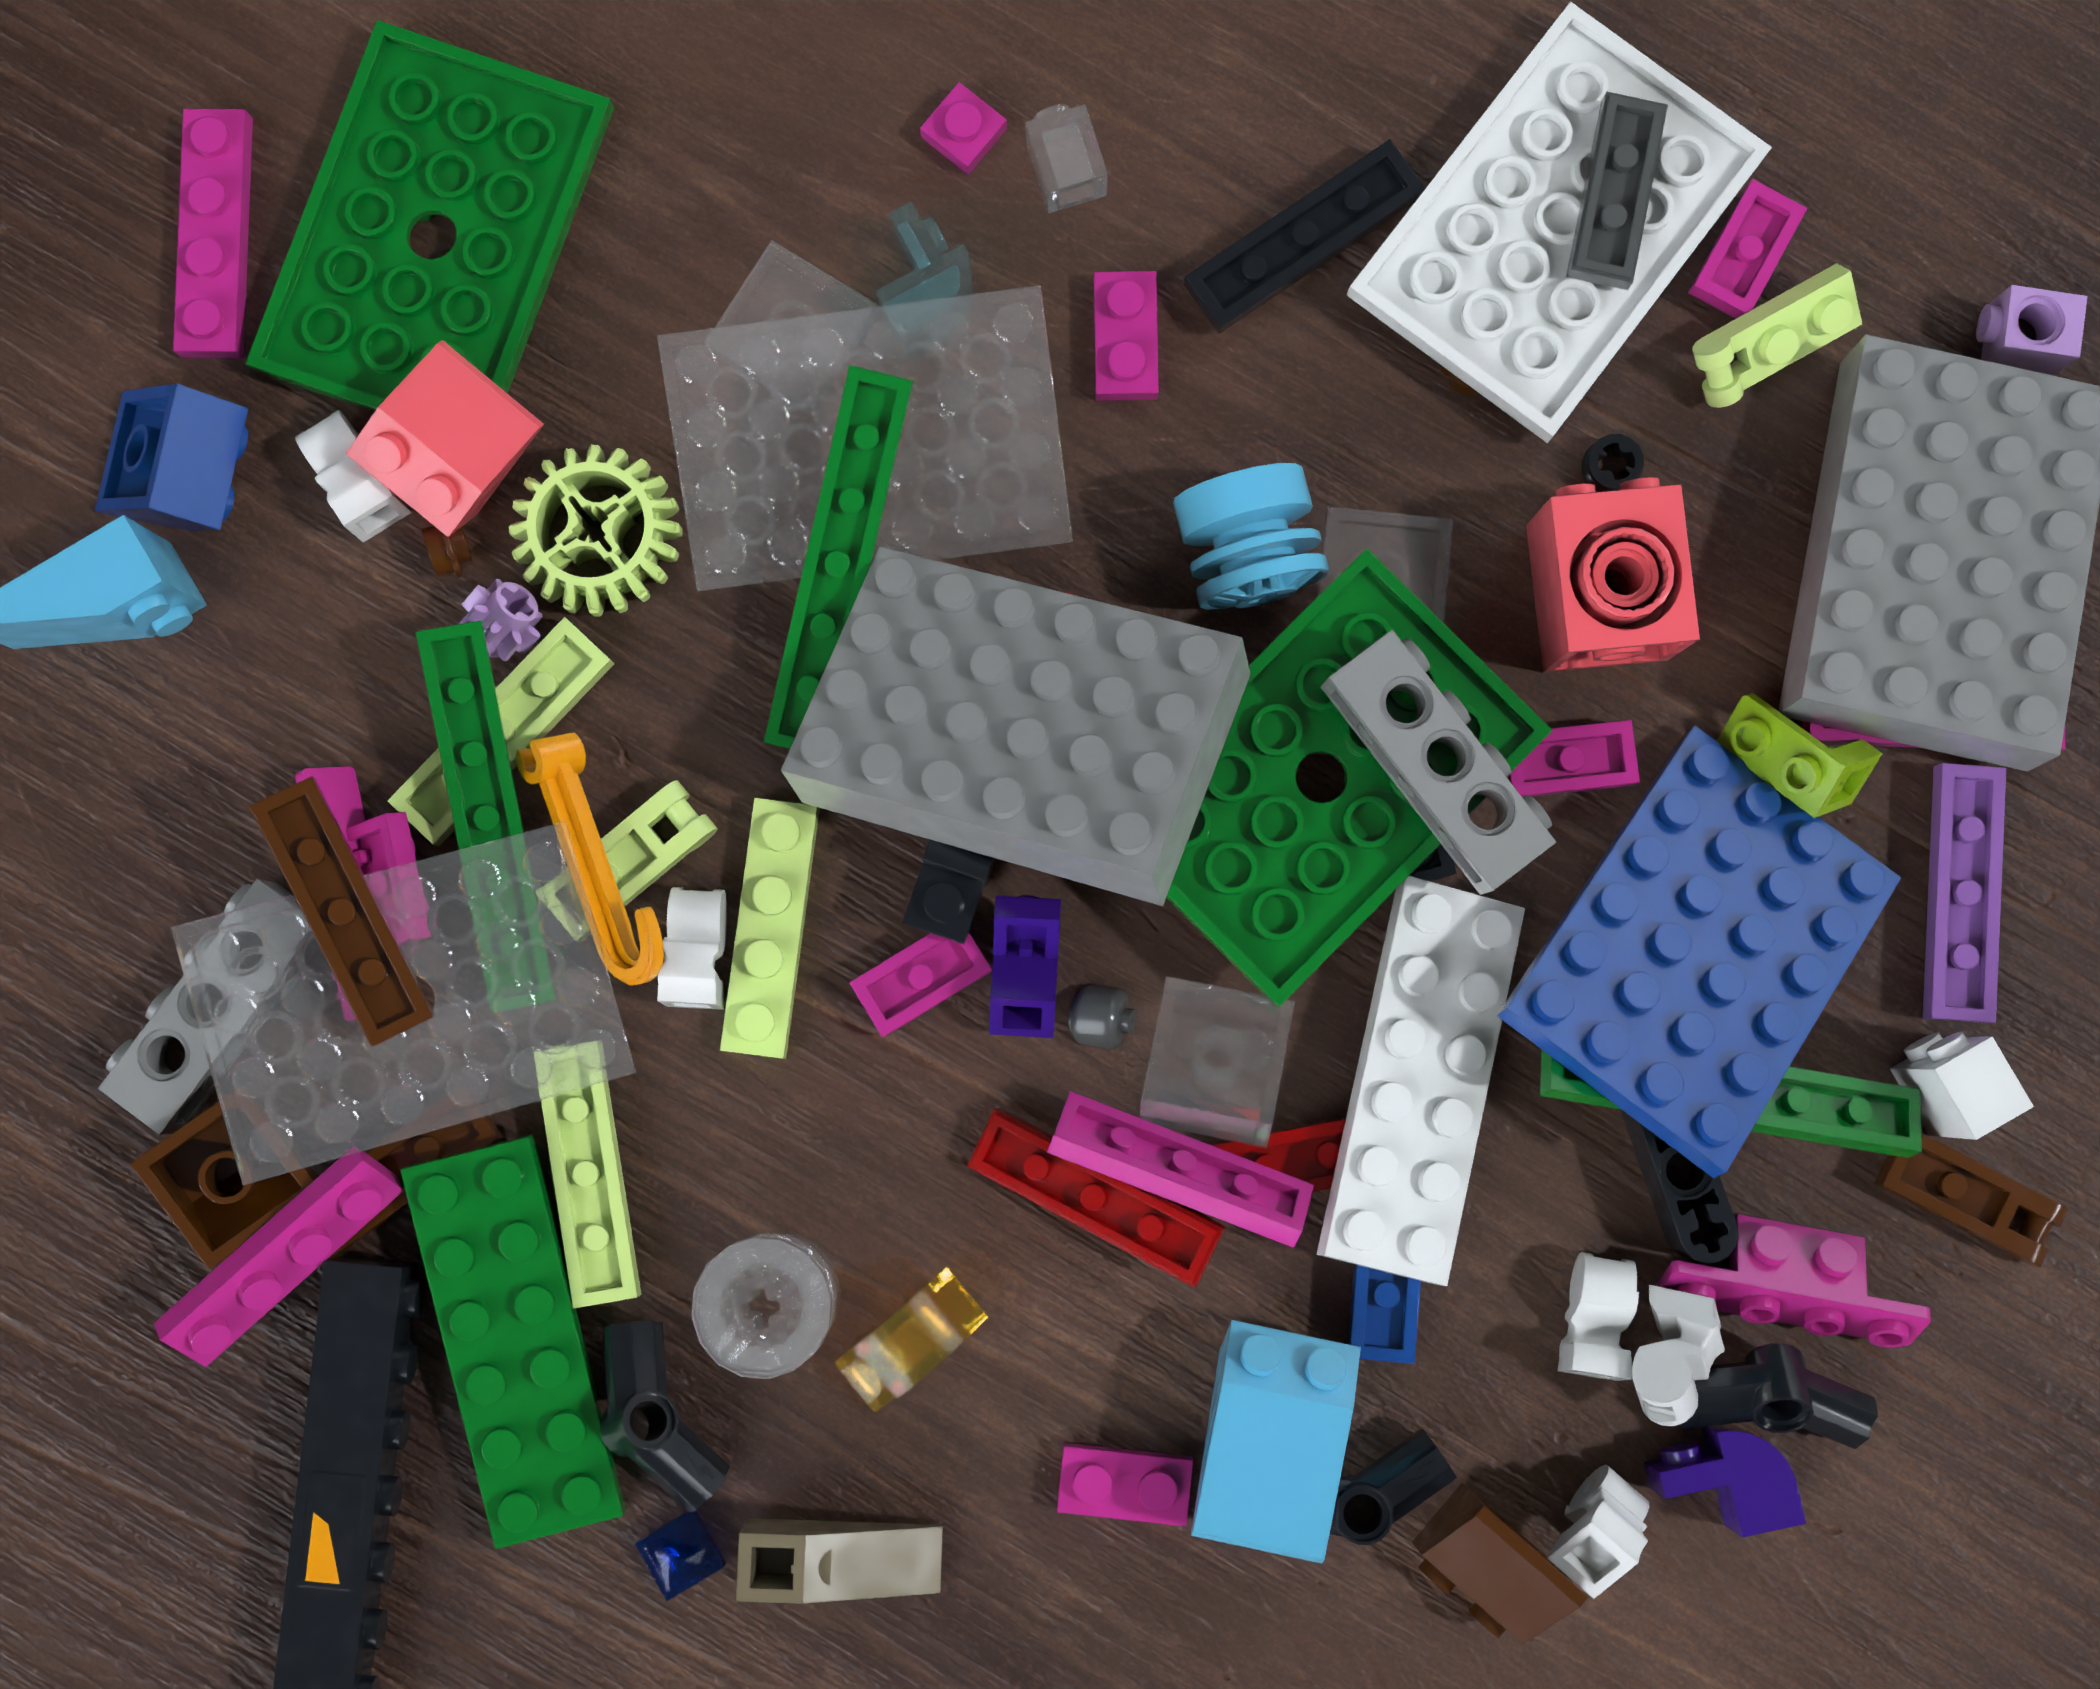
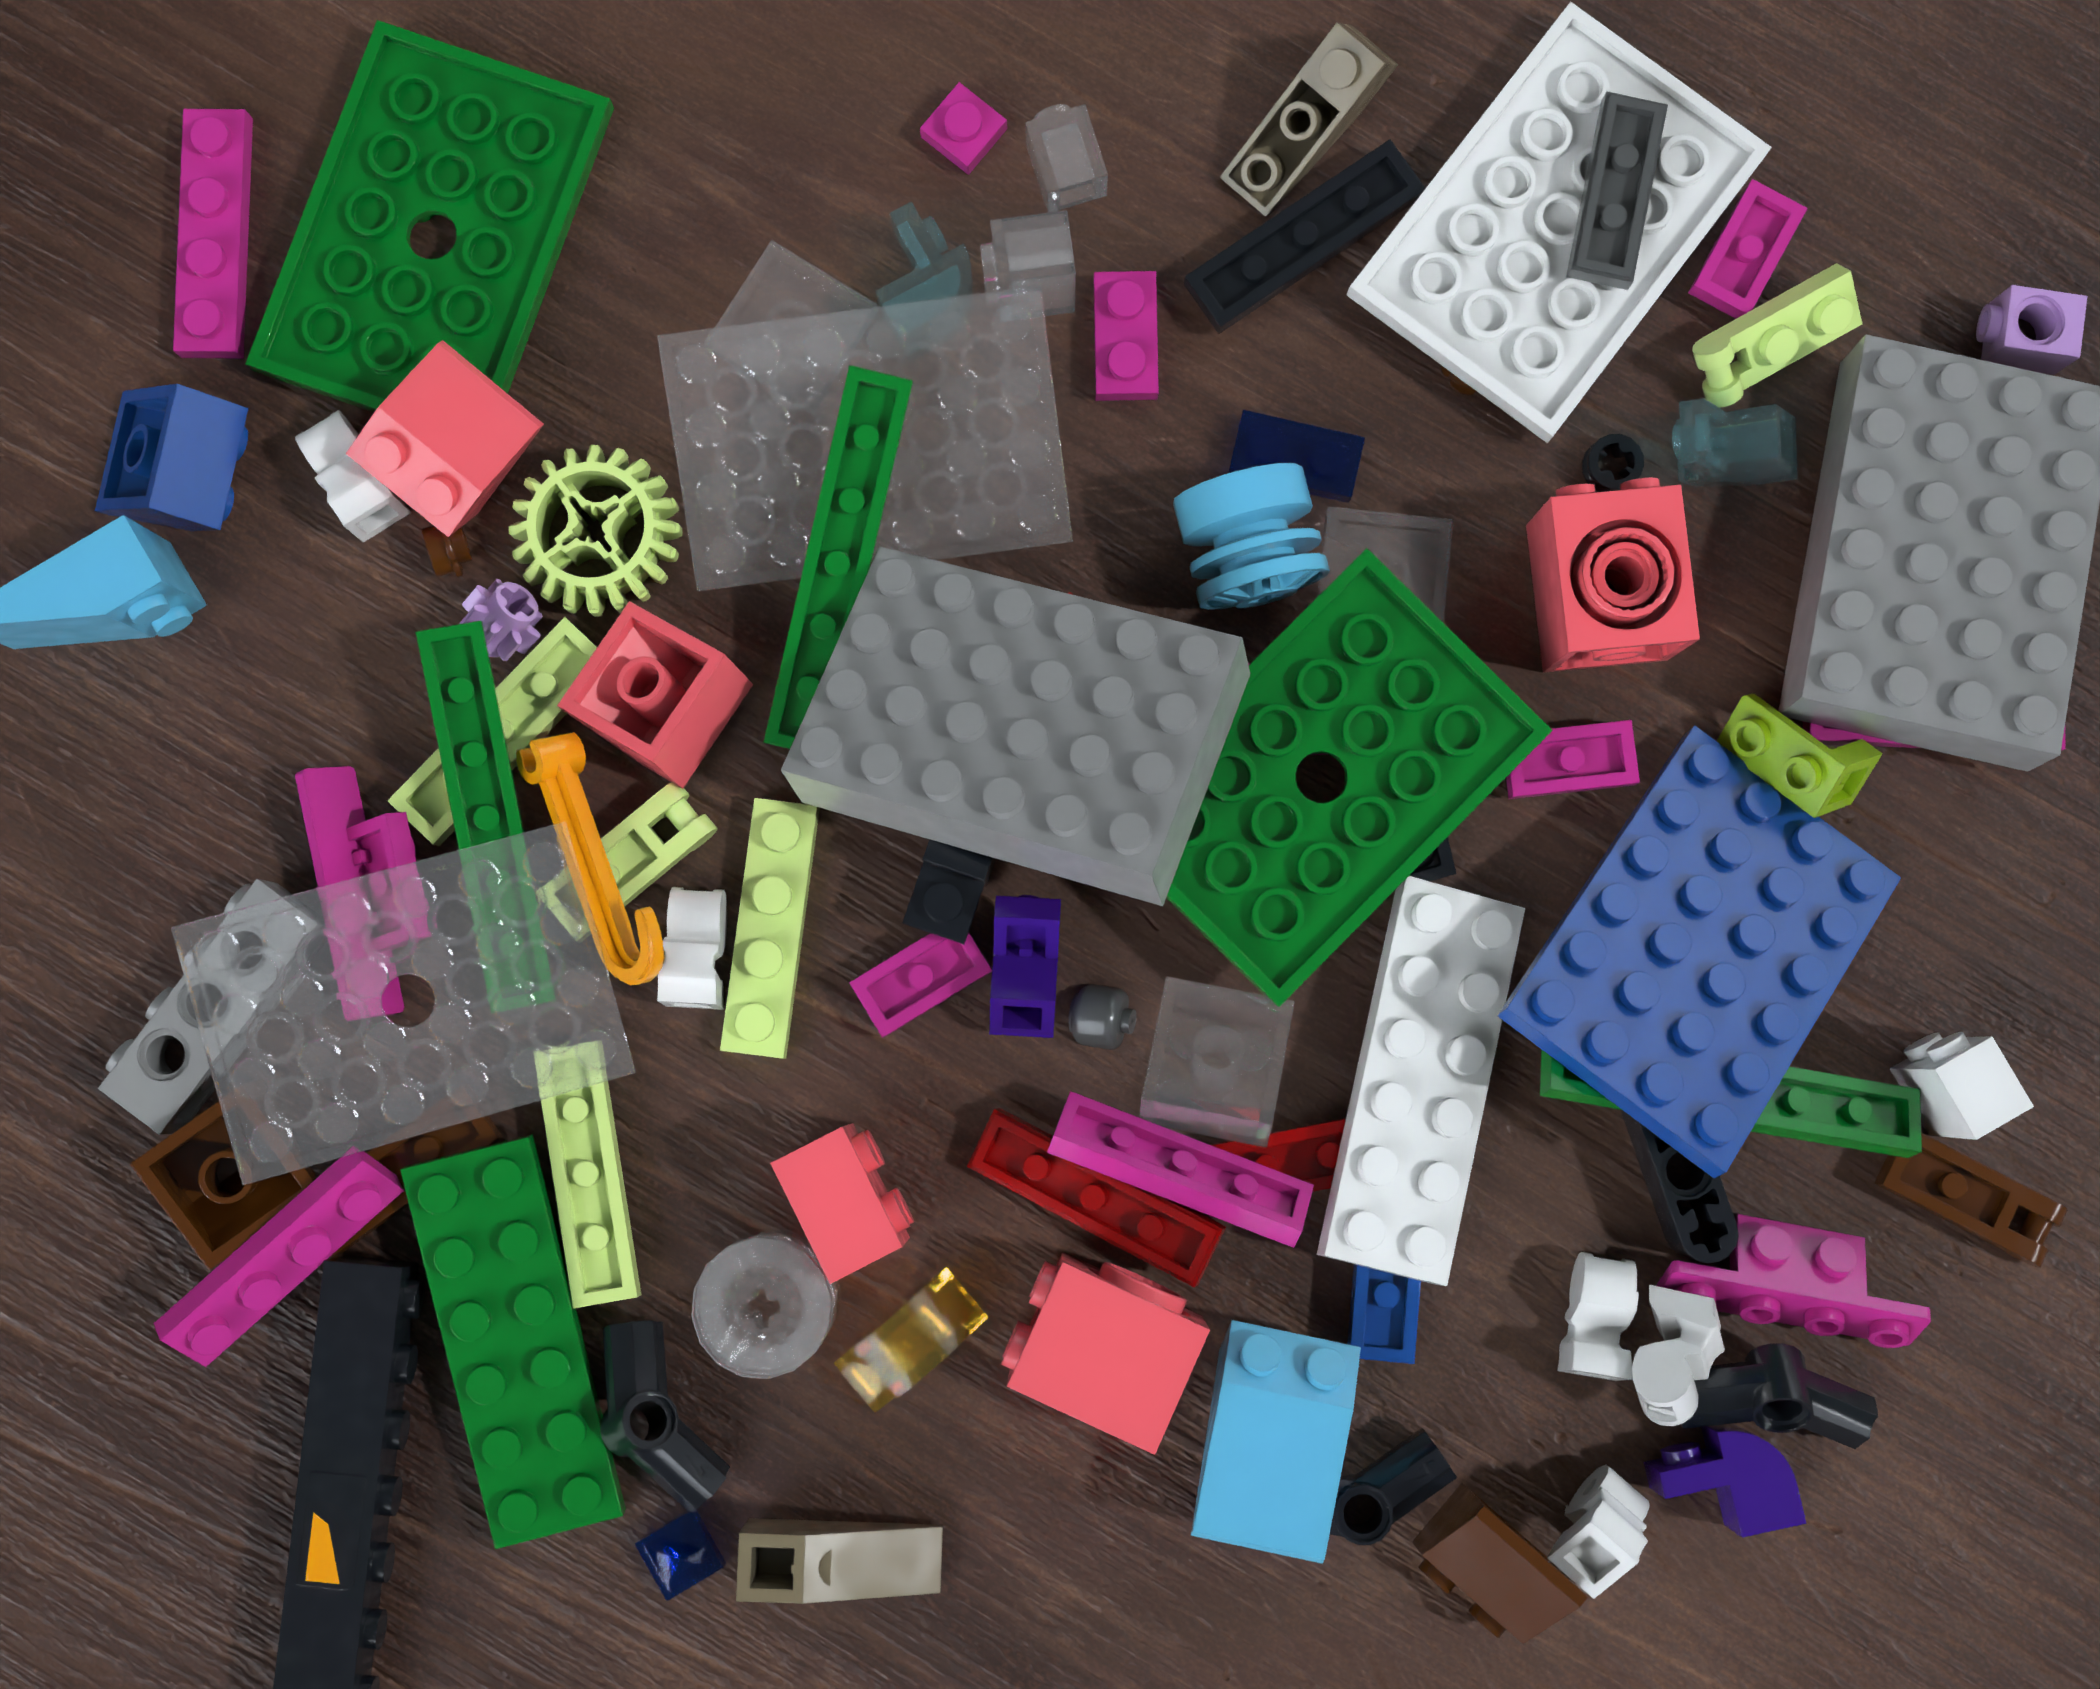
reddish brown plate [249,776,435,1048] -> none
dark pink plate [1057,1443,1193,1527] -> none
light grey brick [1321,630,1556,895] -> none
medium lavender plate [1922,763,2006,1023] -> none
none -> coral slope [557,601,753,789]
none -> coral brick [770,1123,914,1284]
none -> clear brick [980,210,1076,322]
none -> coral brick [1001,1252,1210,1455]
none -> dark tan slope [1220,23,1398,217]
none -> clear blue plate [1228,410,1365,503]
none -> clear light blue brick [1672,398,1798,487]

